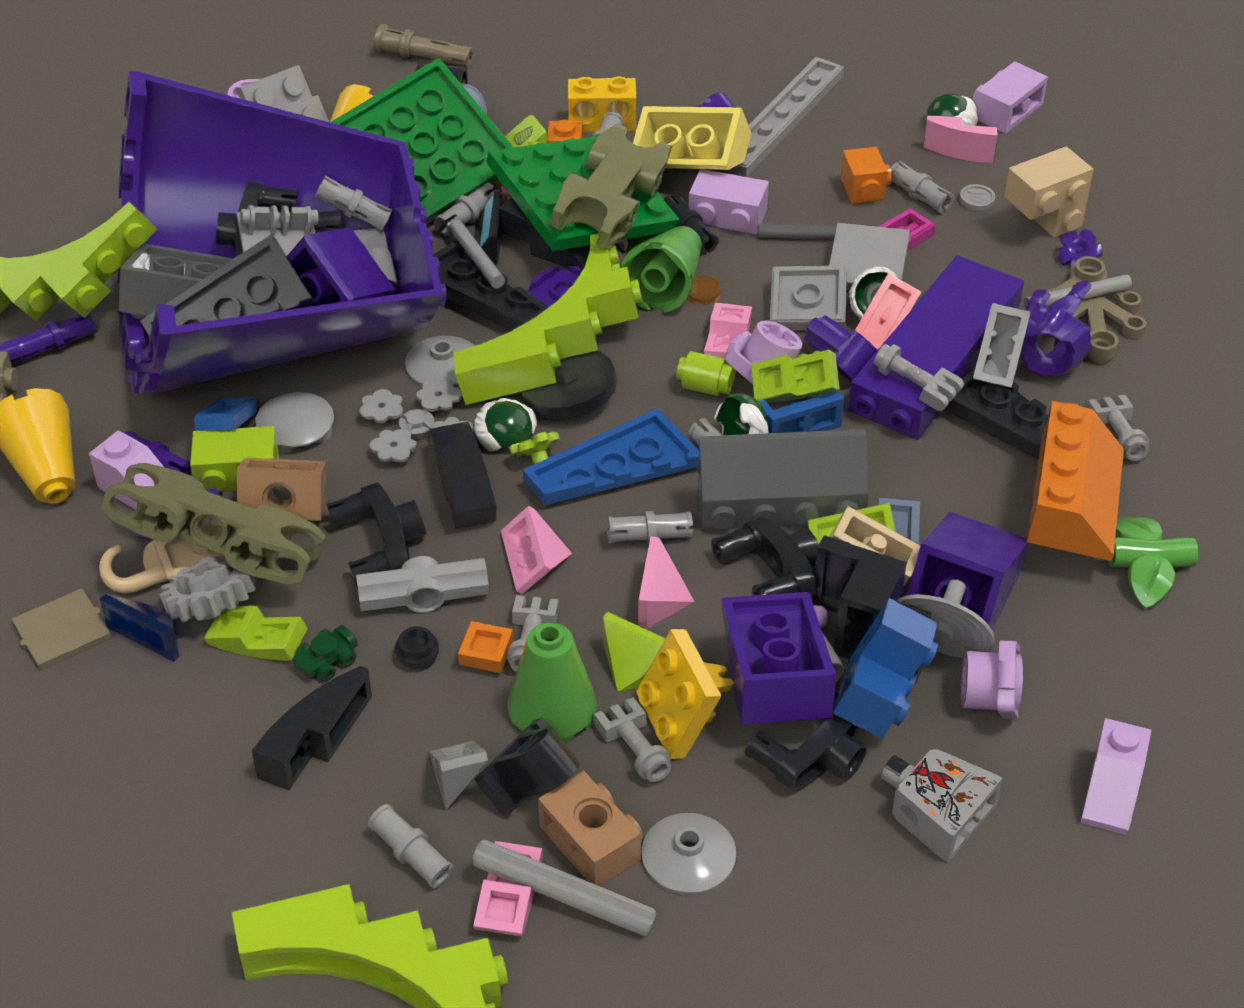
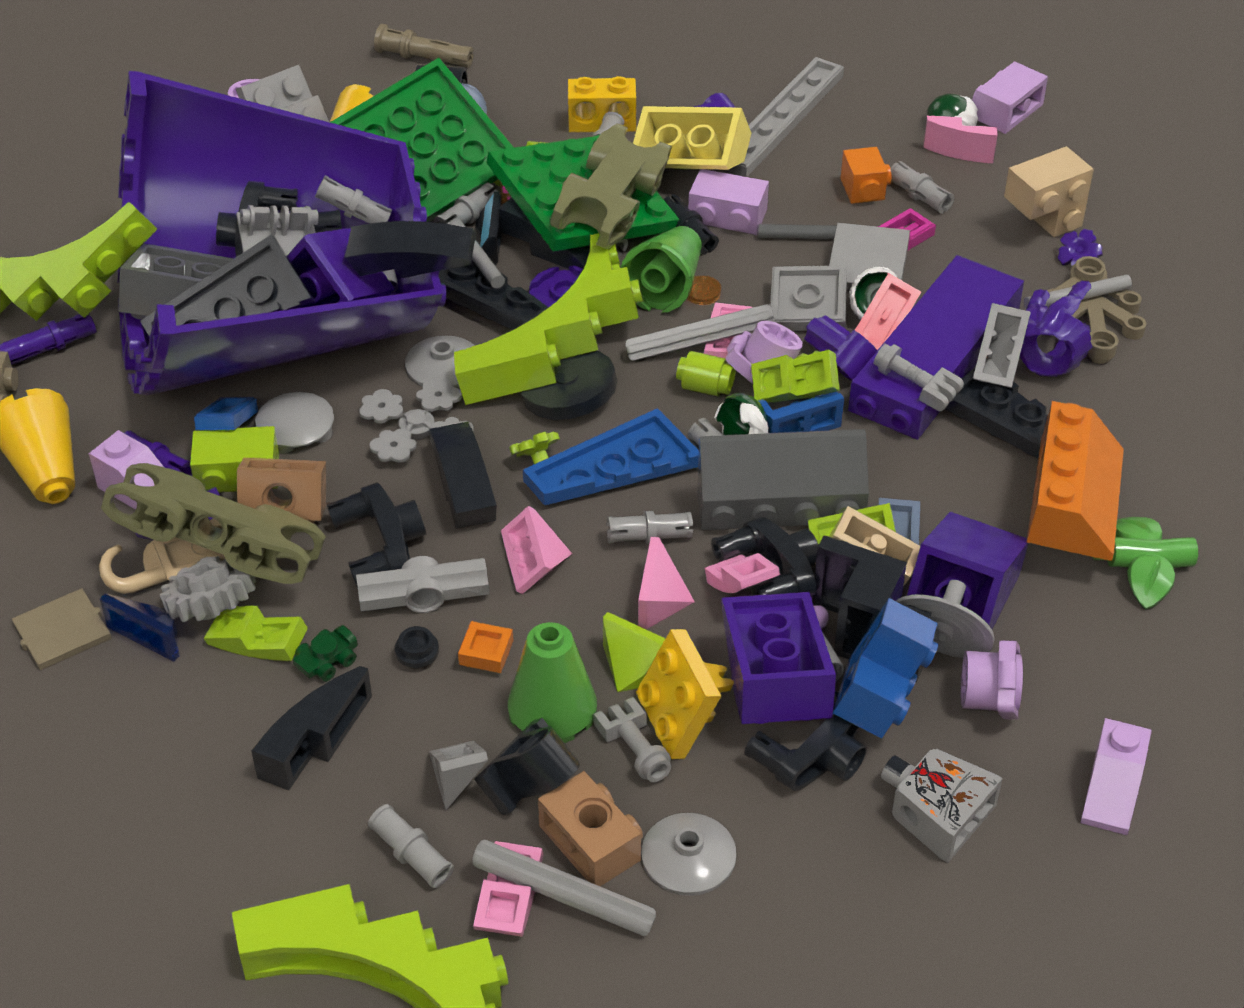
dark green hair [474,398,537,452] -> none
lime slope [505,115,547,147] -> none
light grey hinge [507,595,560,671] -> none
orange plate [547,120,583,143] -> none
light grey piece [959,184,995,211] -> none
light grey hinge [1085,395,1150,461] -> none
none -> black slope [345,221,476,278]
none -> light grey axle [626,304,775,361]
none -> bright pink slope [704,553,780,593]

